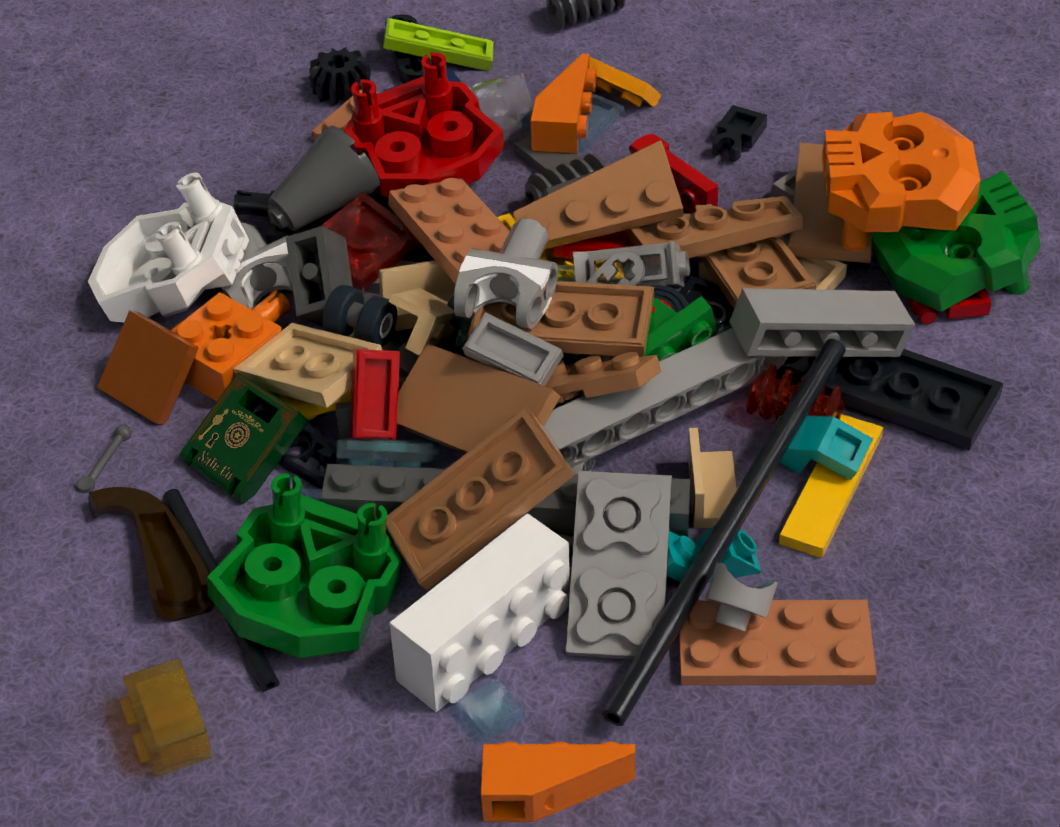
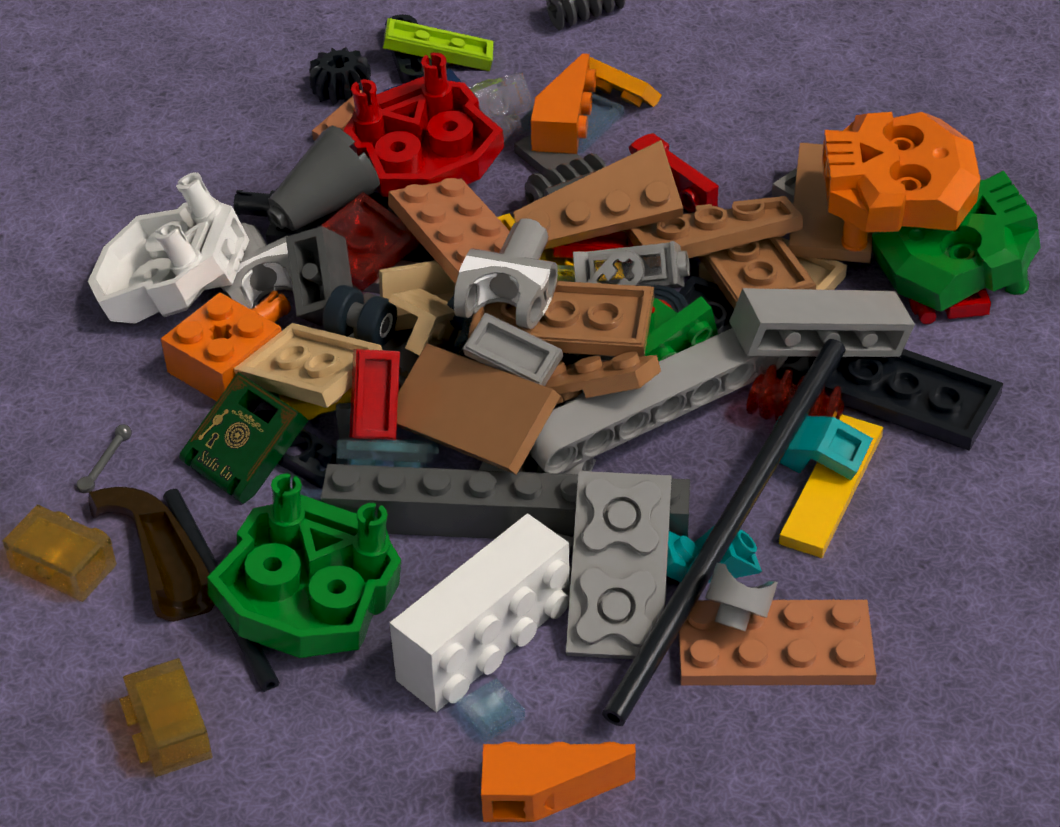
dark orange tile [97,311,199,425] -> none
medium nougat tile [386,406,575,591] -> none
tan panel [688,428,737,528] -> none
black plate [712,105,767,162] -> none
none -> clear yellow brick [2,504,117,602]

